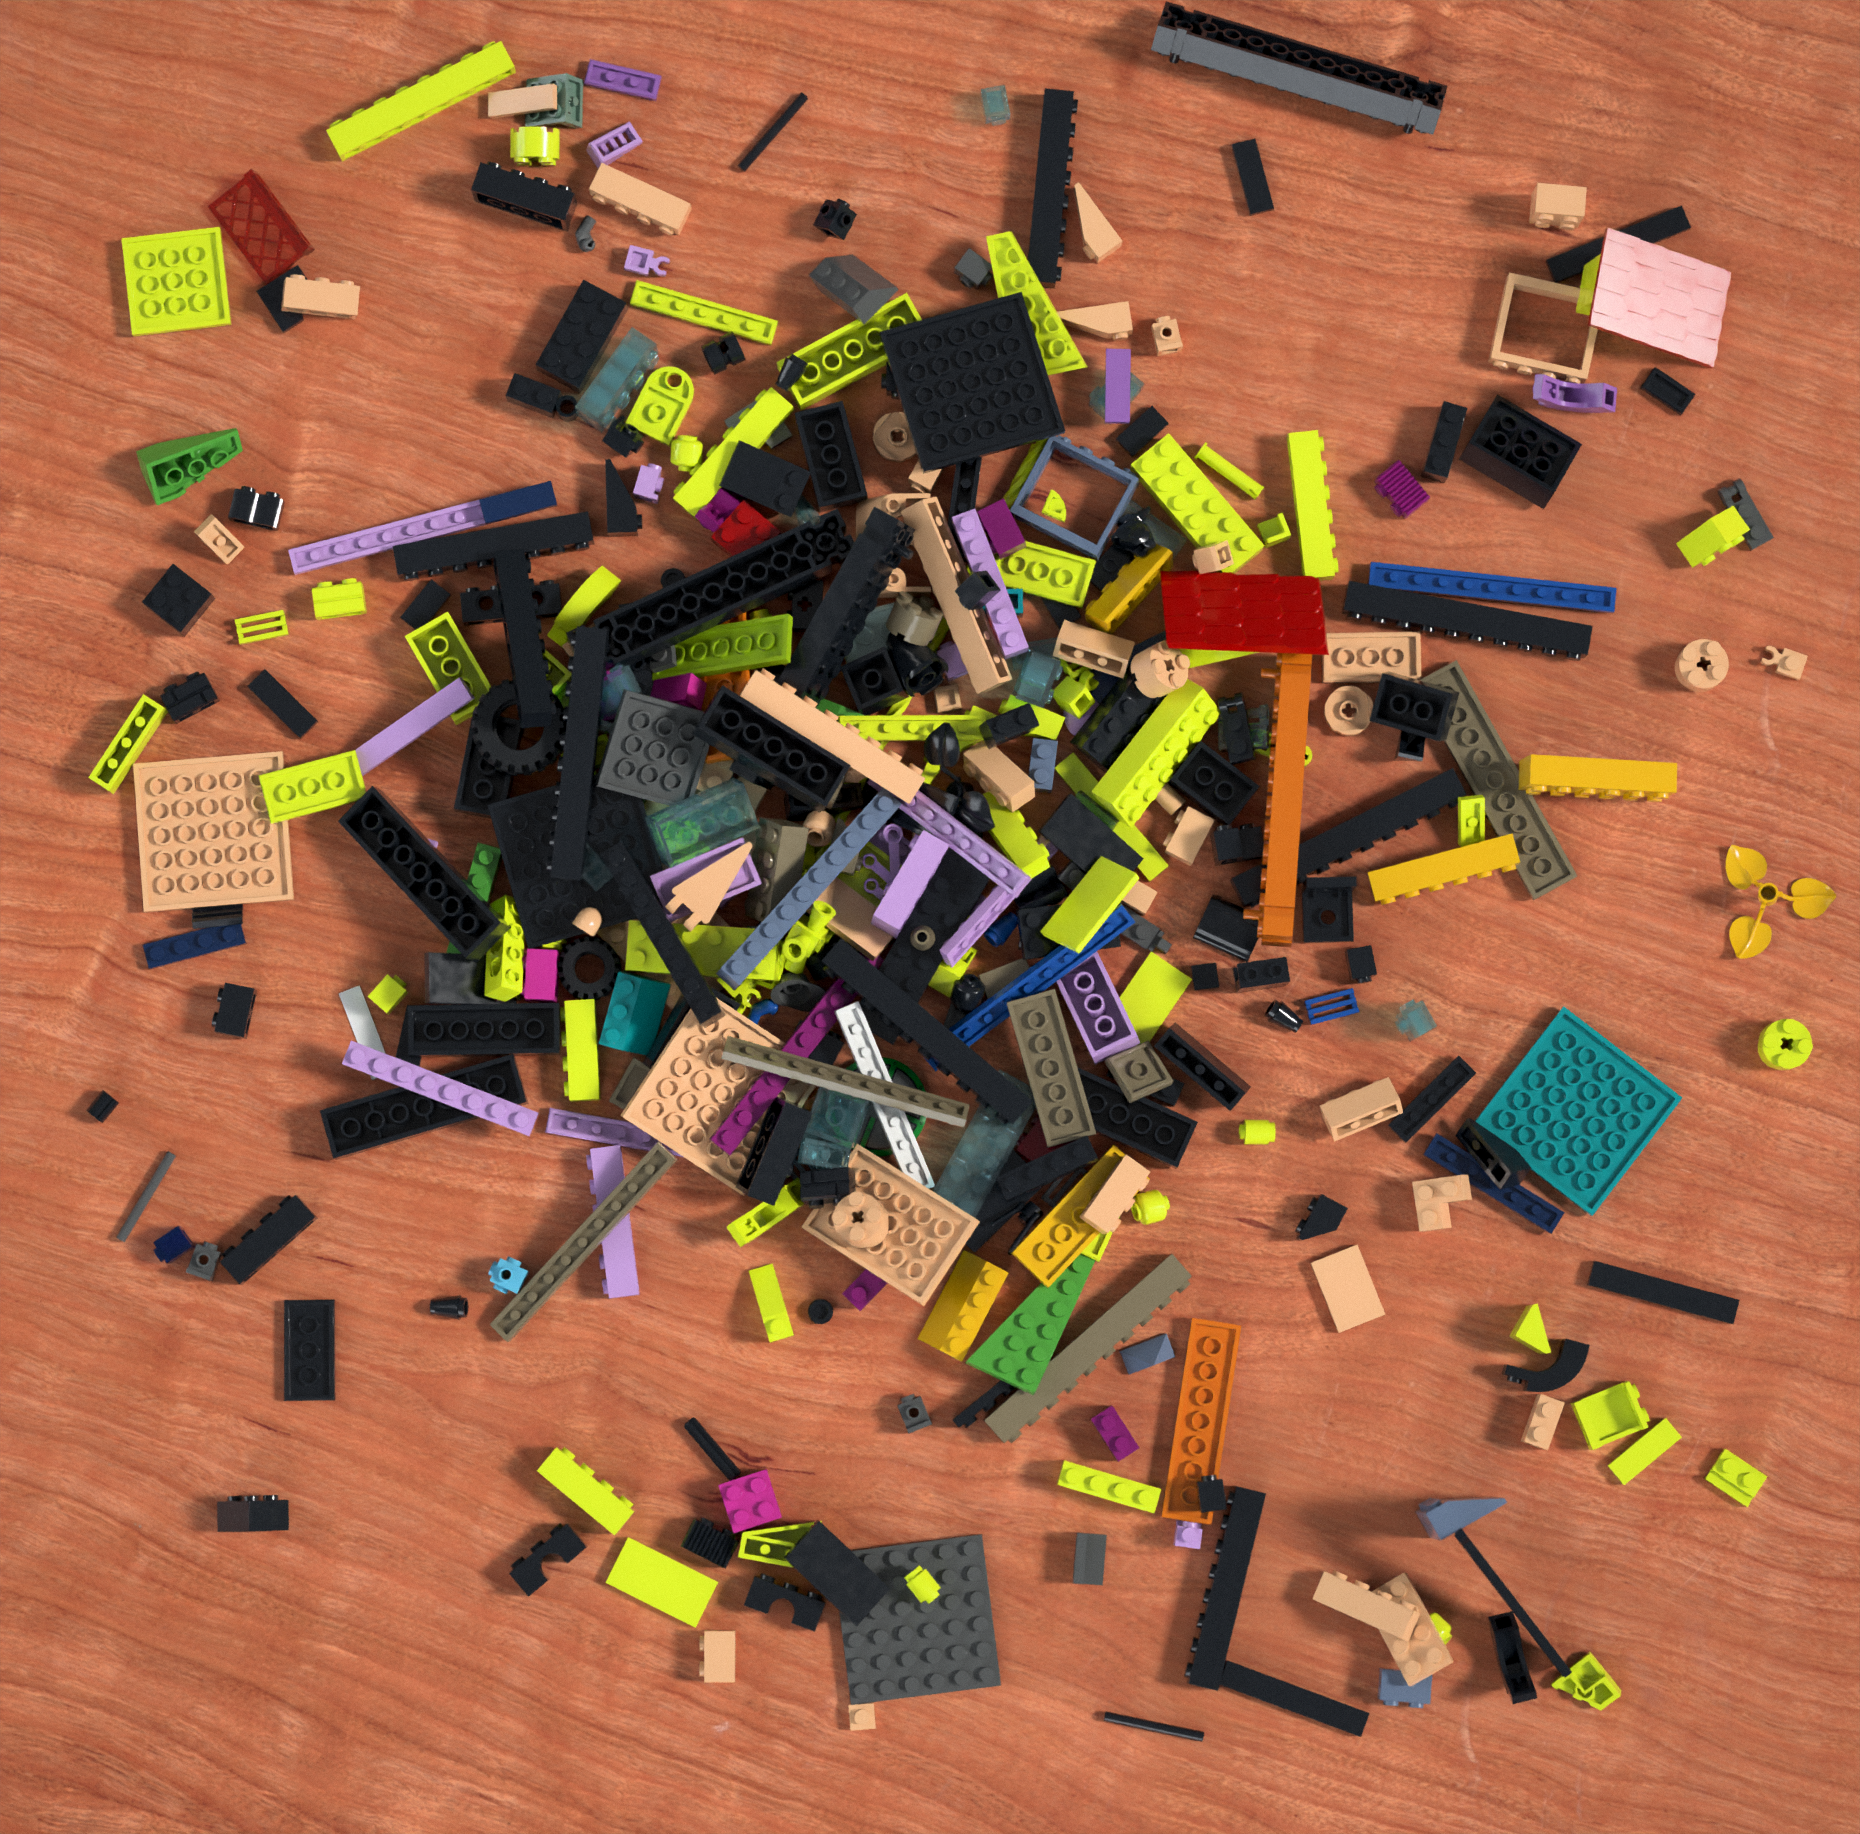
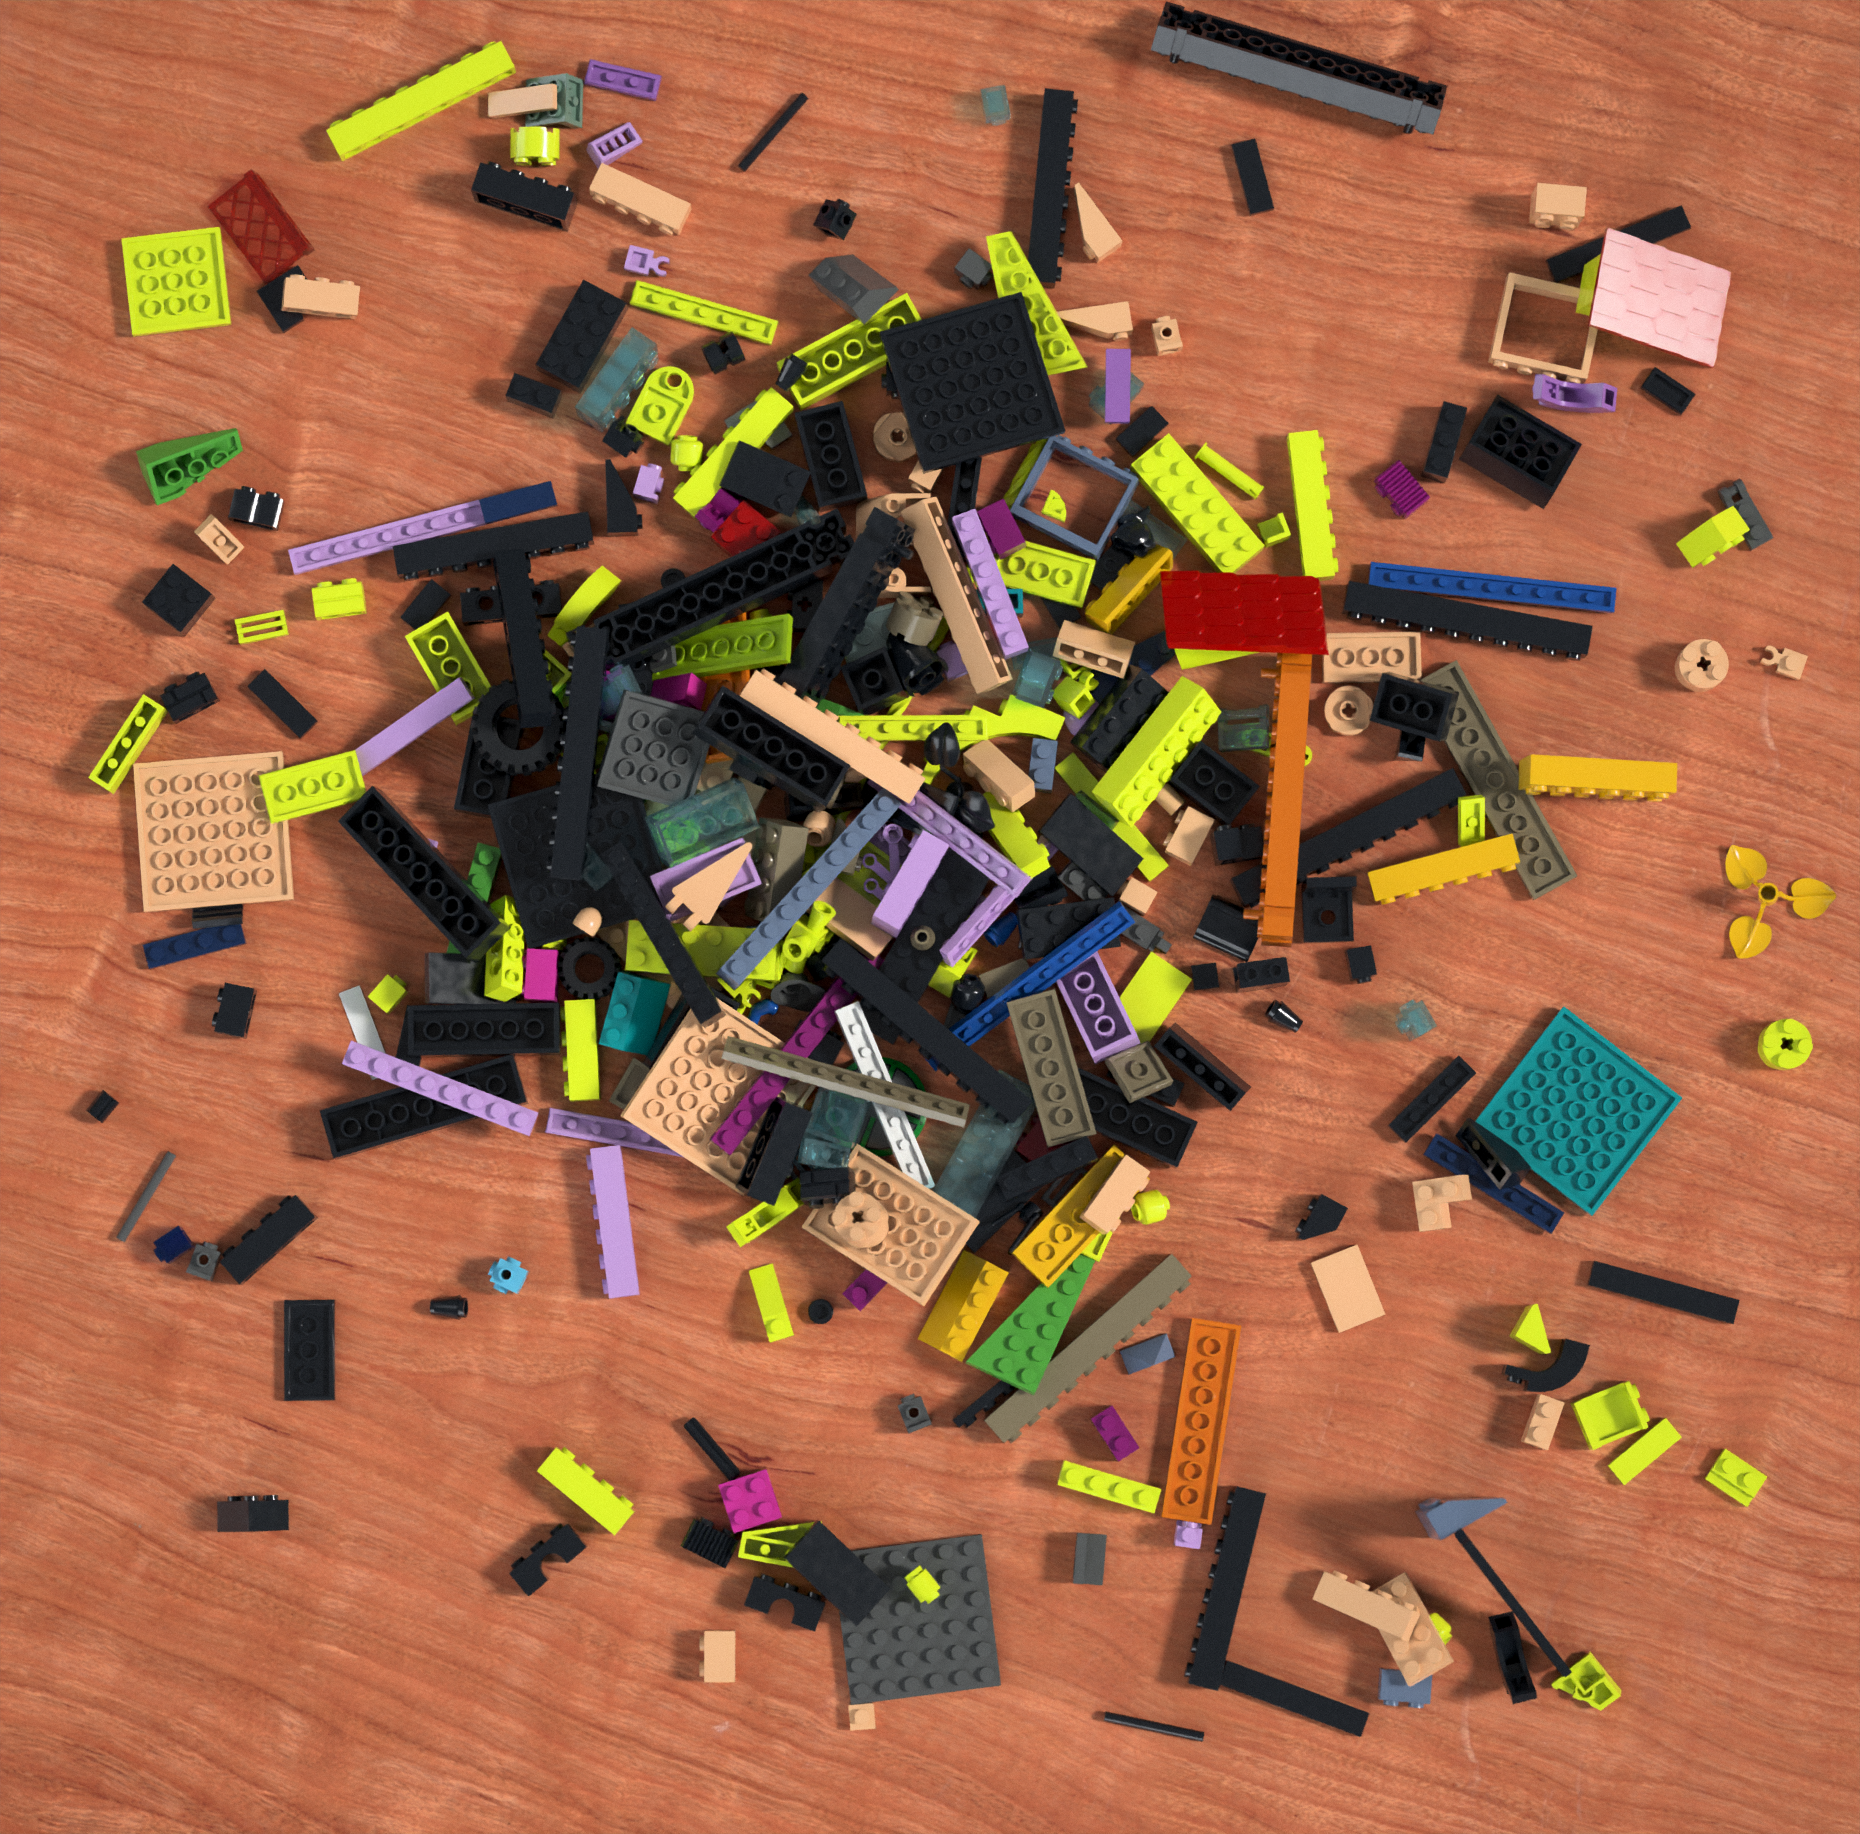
dark tan plate [490,1142,677,1342] -> none
black beam [556,395,579,422] -> none
dark grey arm [575,215,596,252] -> none
neon yellow tile [606,1537,718,1628] -> none
light nougat tile [933,684,962,713] -> none
black brick [955,571,1001,610] -> none
black brick [979,703,1039,749] -> none
neon yellow tile [1041,856,1139,954] -> none
light nougat brick [1131,640,1190,698] -> none
light nougat slope [1192,540,1234,574] -> none
black brick [1196,1475,1227,1513] -> none
black plate [1218,692,1256,765] -> none
neon yellow brick [1239,1119,1275,1145] -> none
blue tile [1304,988,1359,1025] -> none
light nougat brick [1320,1077,1403,1142] -> none

